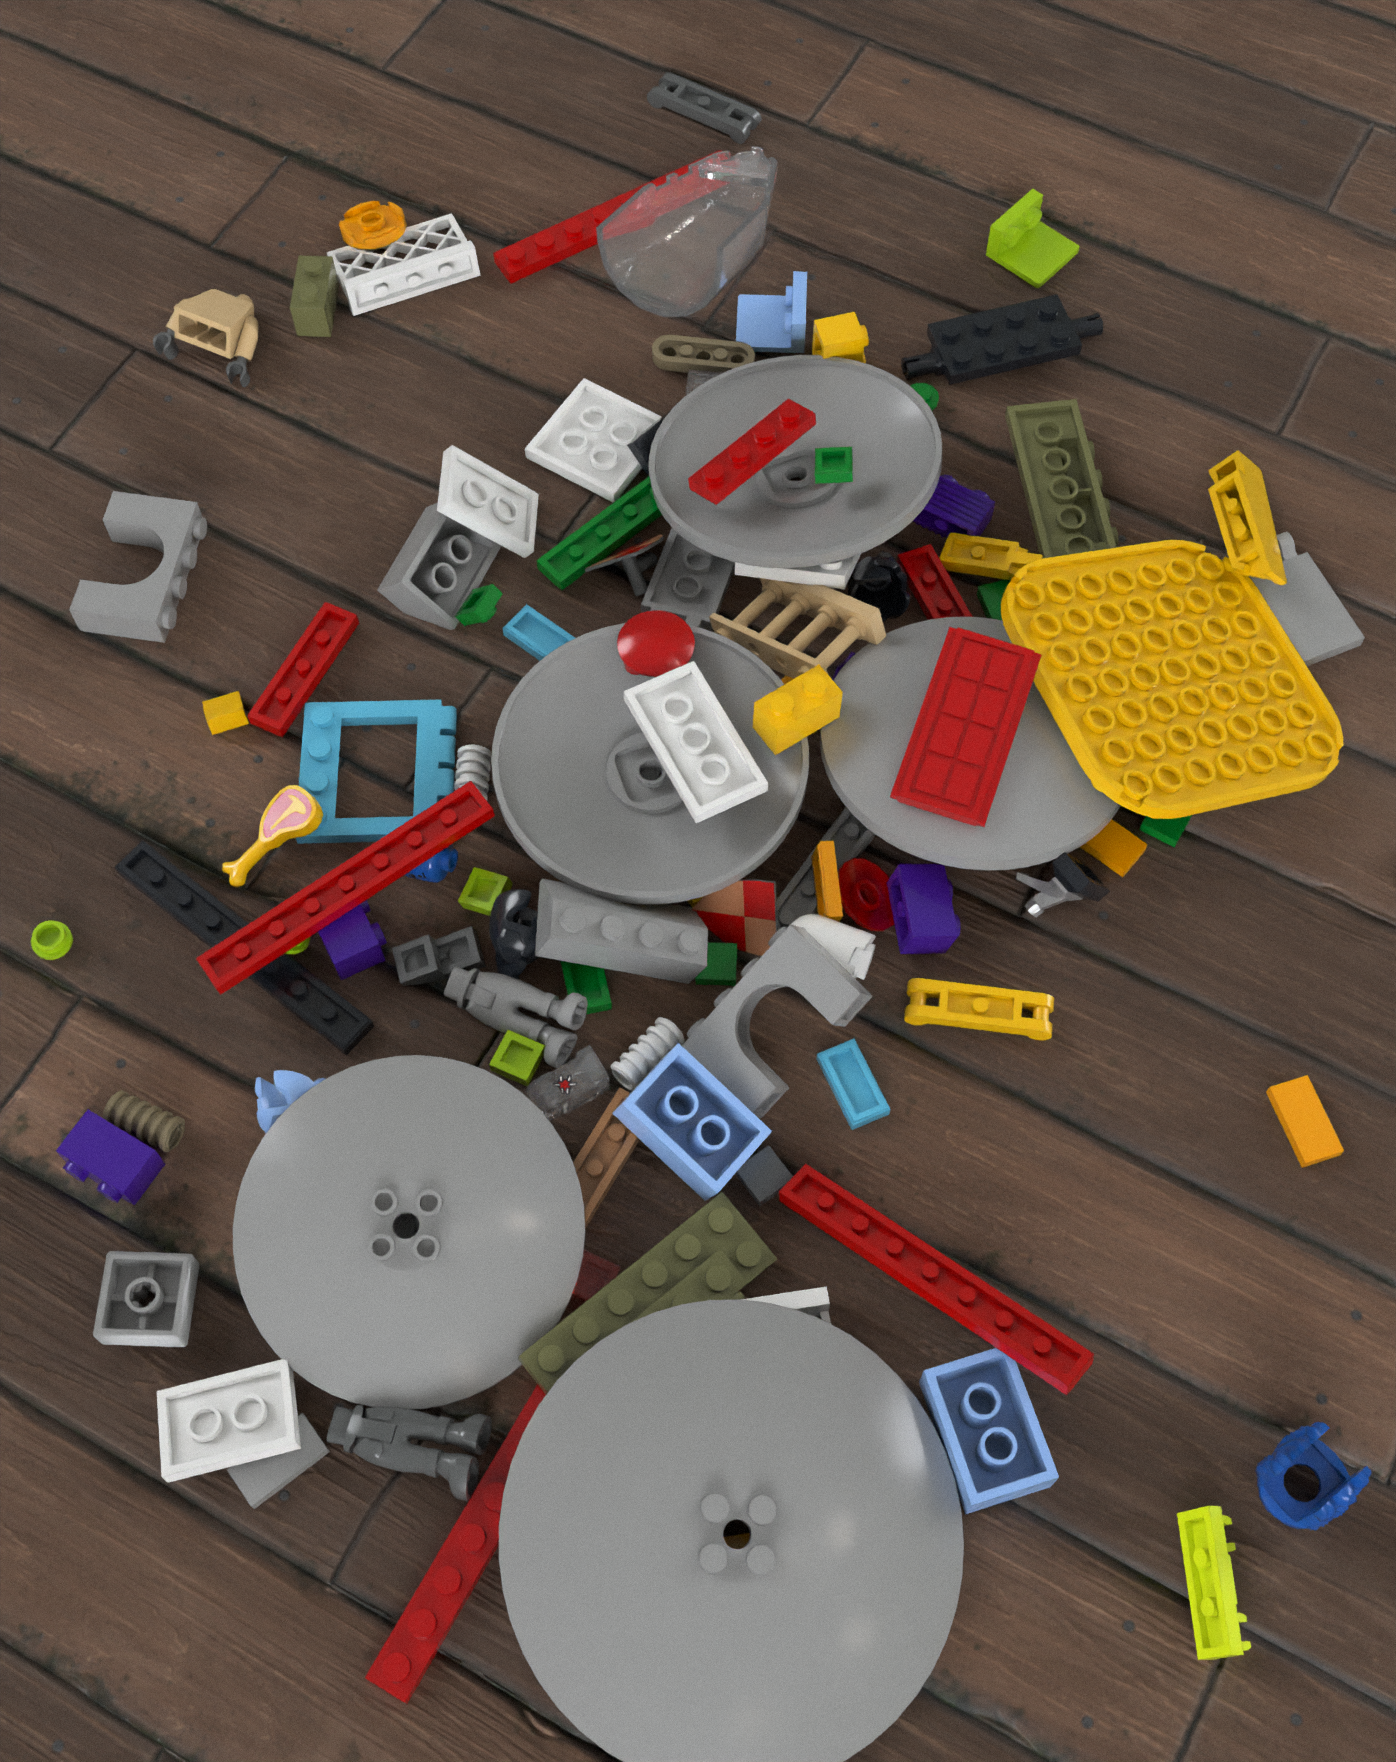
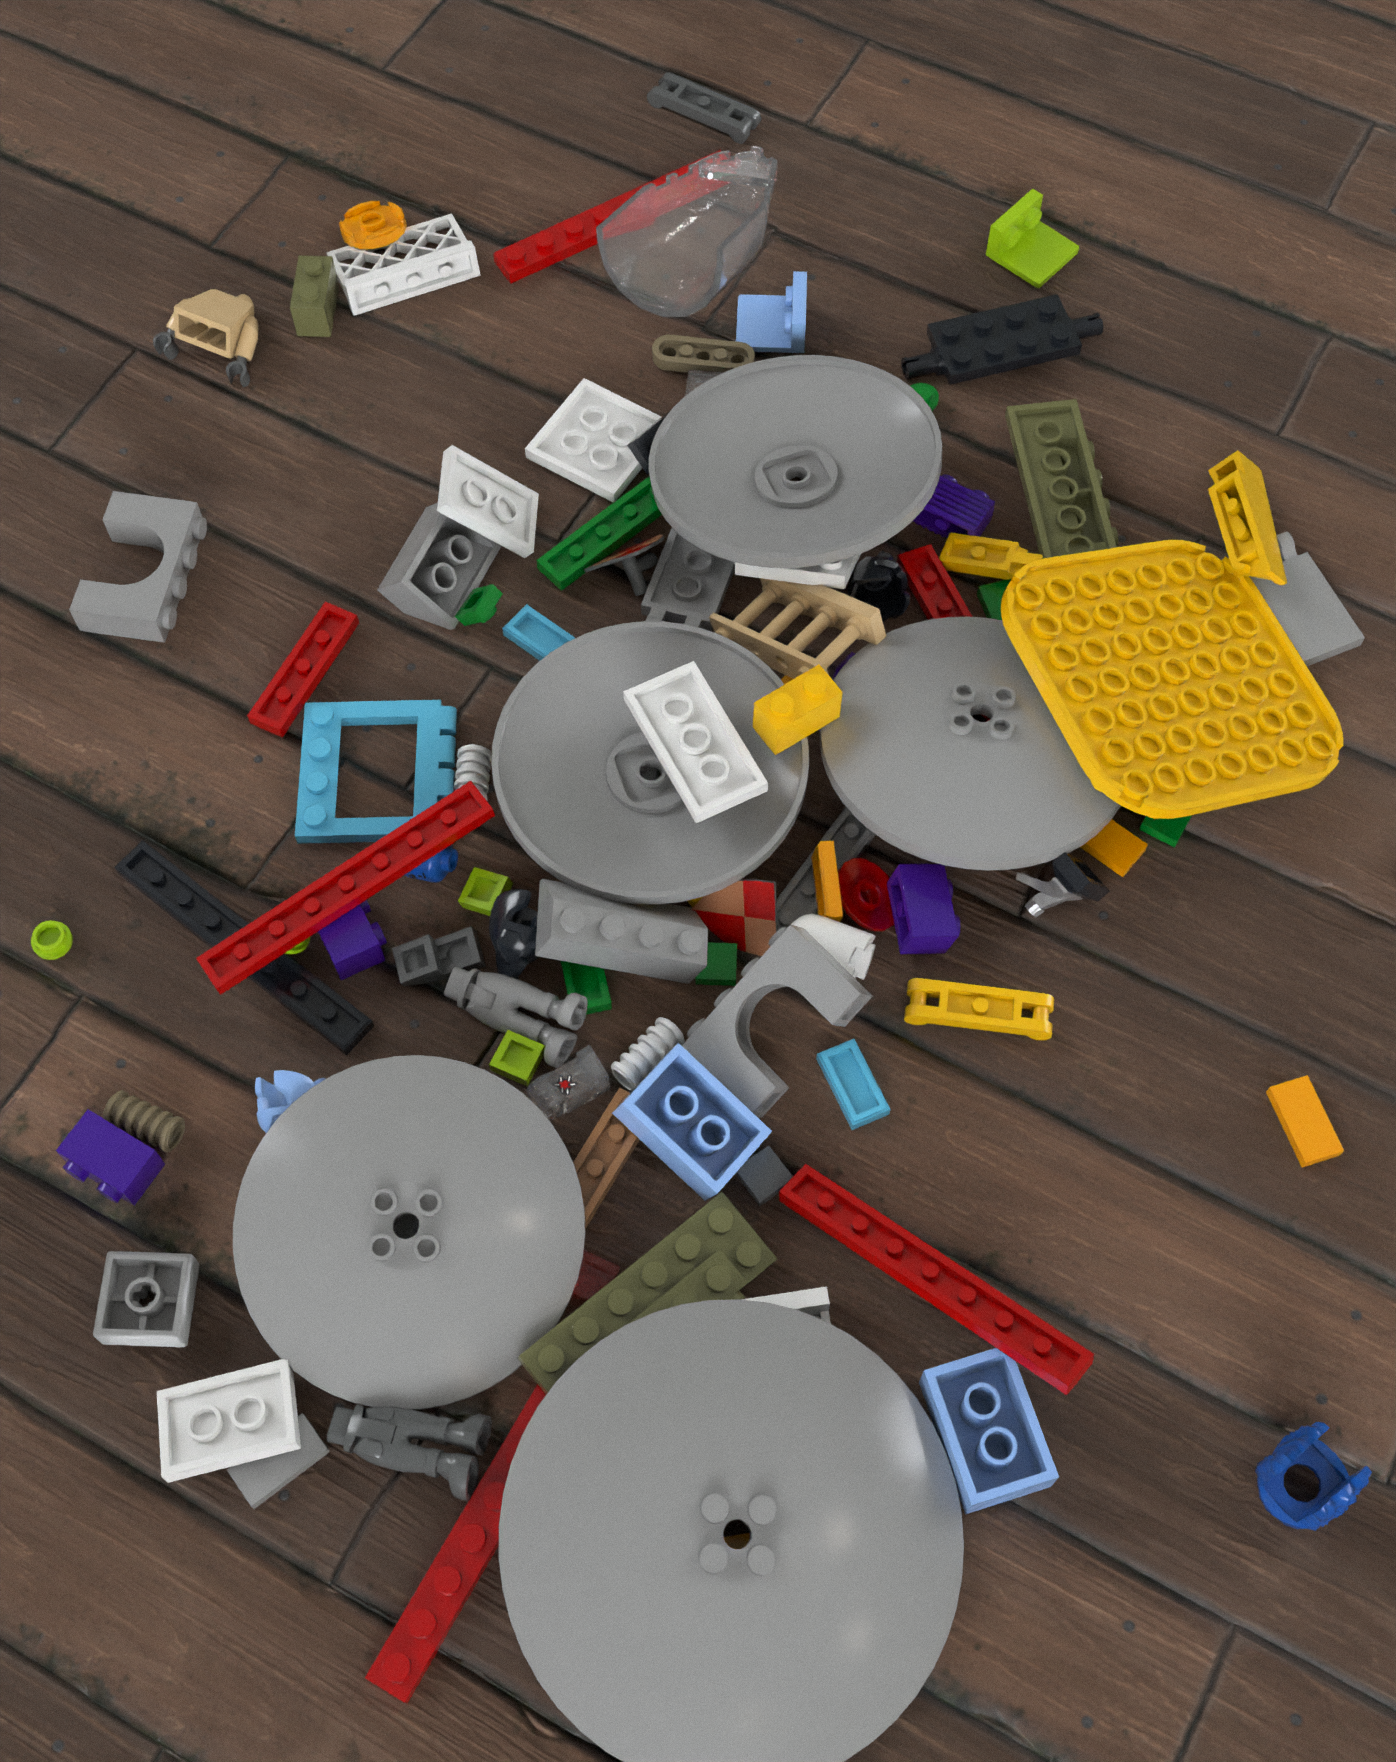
yellow slope [202,691,249,735] -> none
yellow piece [222,785,323,887] -> none
red dish [617,610,695,677] -> none
red plate [688,398,816,505] -> none
yellow brick [812,312,869,363] -> none
green tile [815,446,853,484] -> none
red piece [890,627,1042,827] -> none
neon yellow plate [1177,1506,1251,1660] -> none

